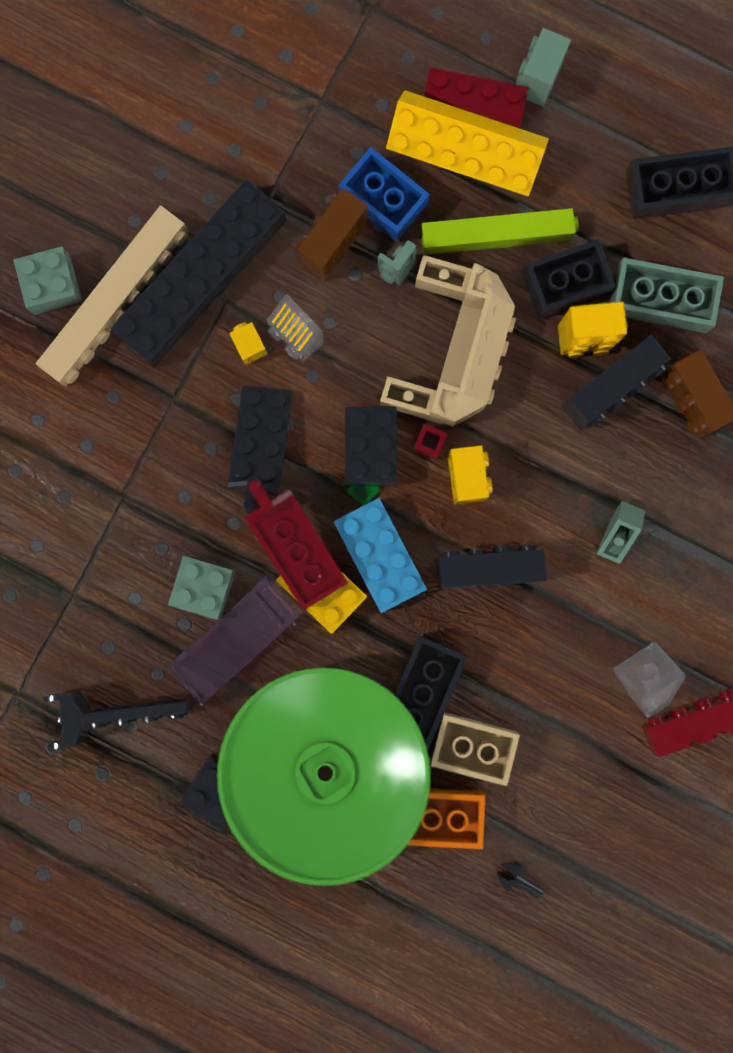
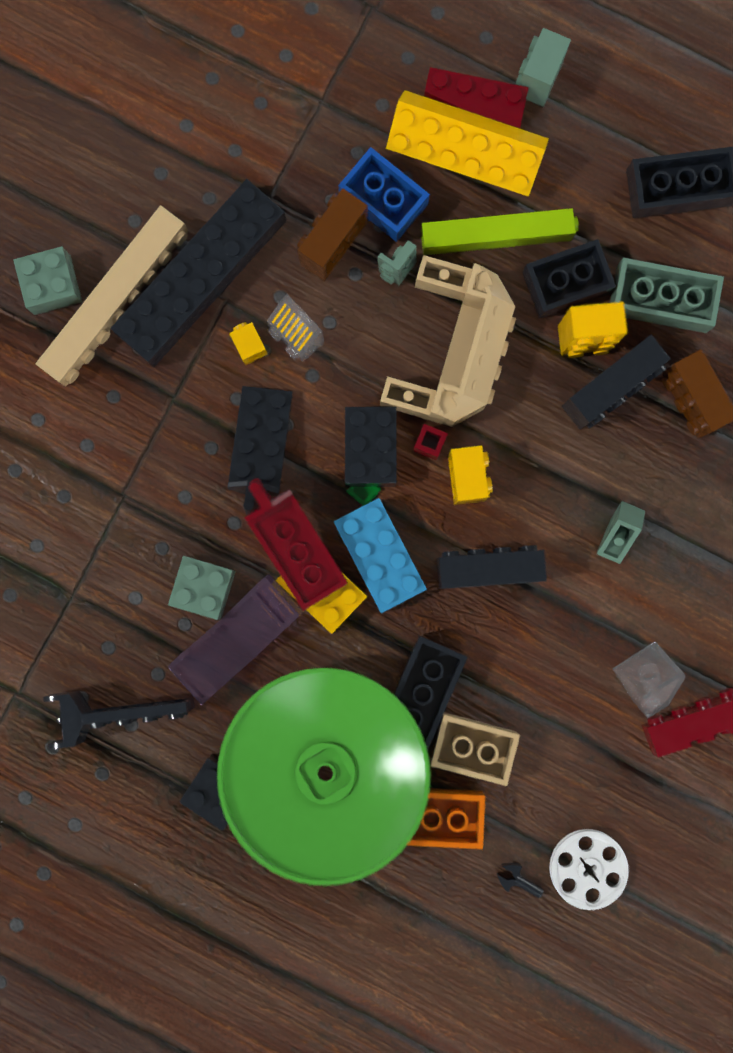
none -> white wedge [549,829,629,910]

